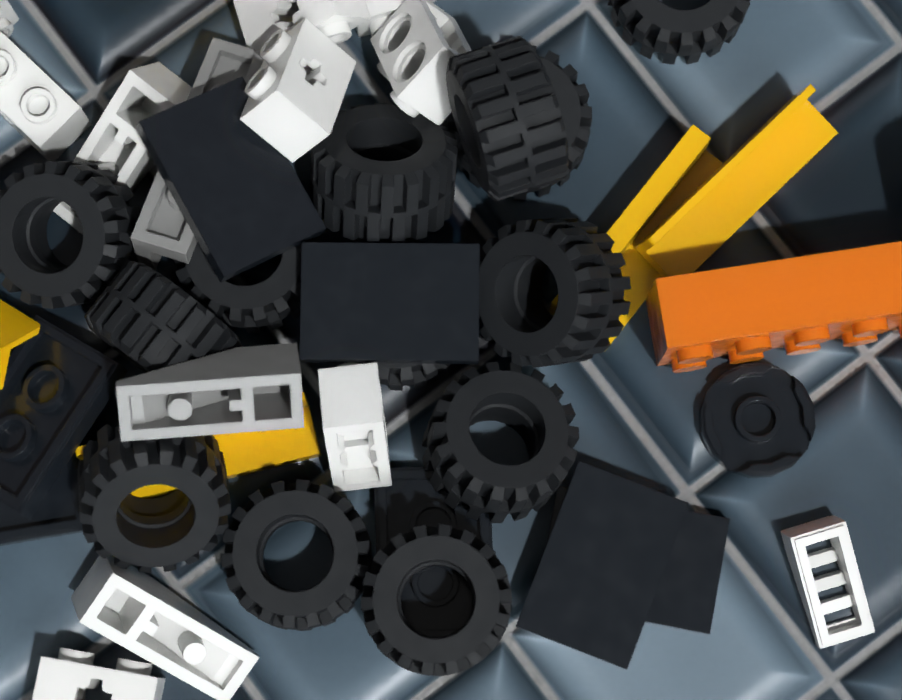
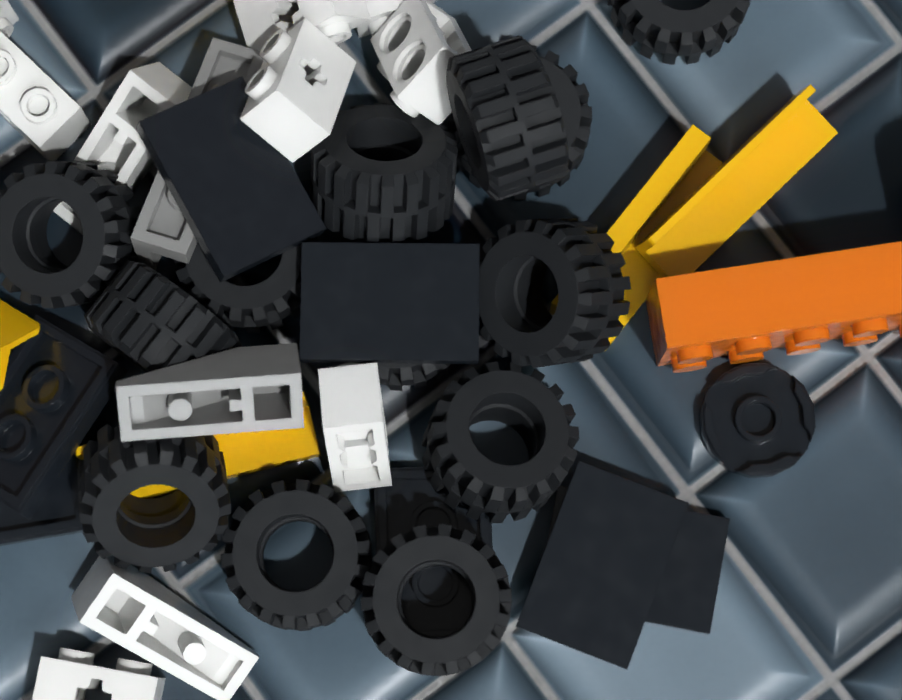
white slope [781,515,875,649] -> none

